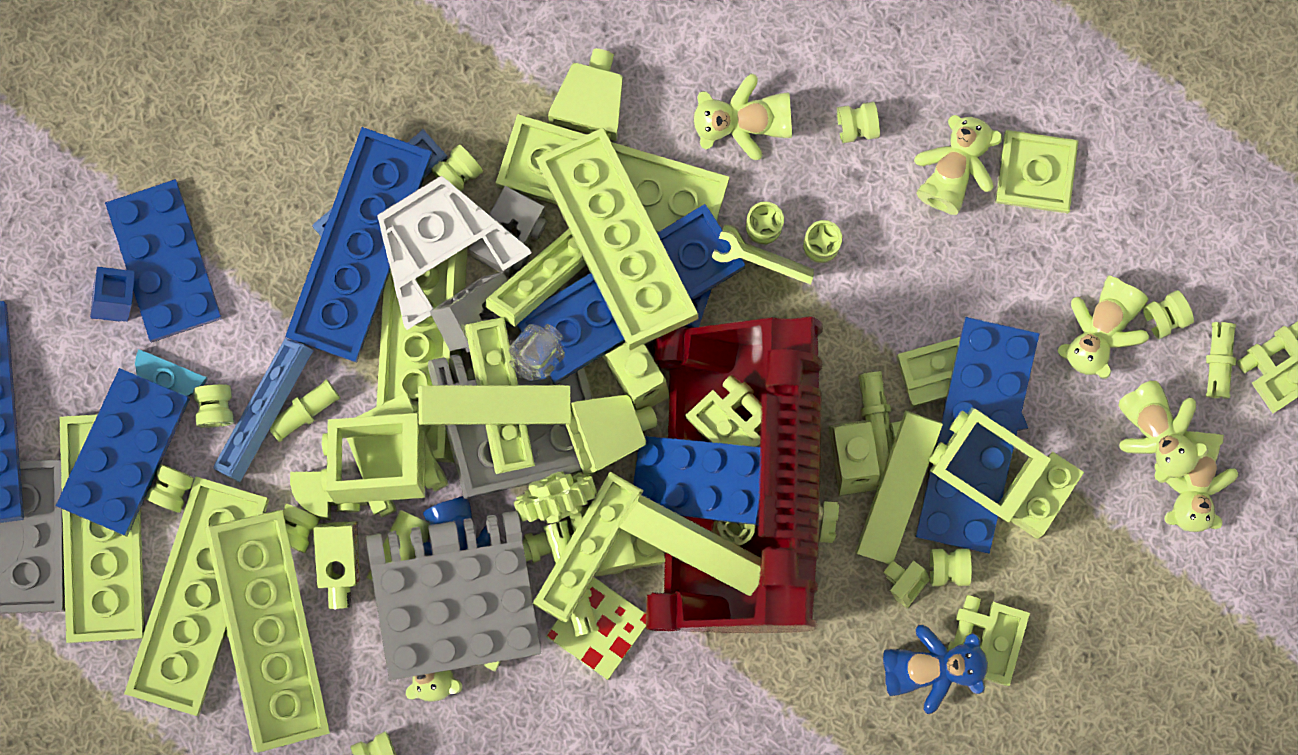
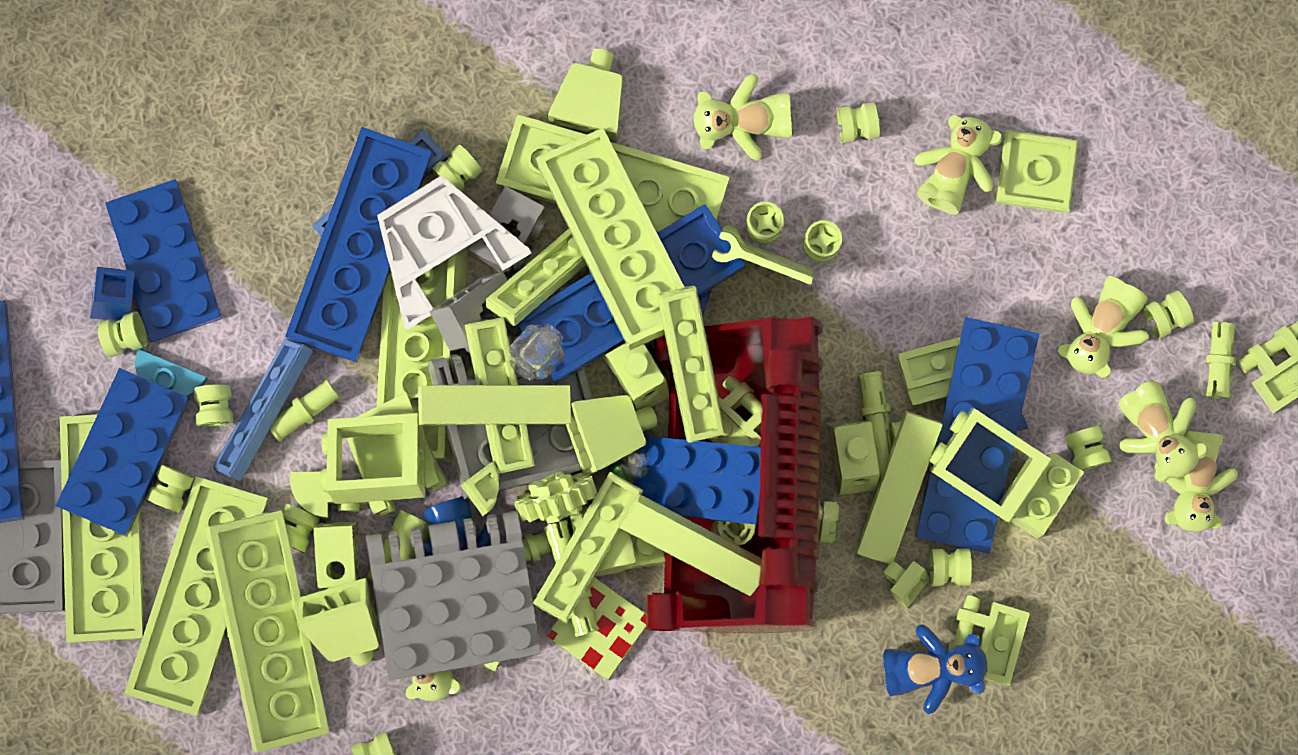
none -> yellowish green wheel [98,312,148,357]
none -> yellowish green torso [297,578,380,666]
none -> yellowish green tile [460,461,500,516]
none -> clear arm [609,452,648,481]
none -> yellowish green tile [657,285,725,443]
none -> yellowish green wheel [1065,426,1112,471]

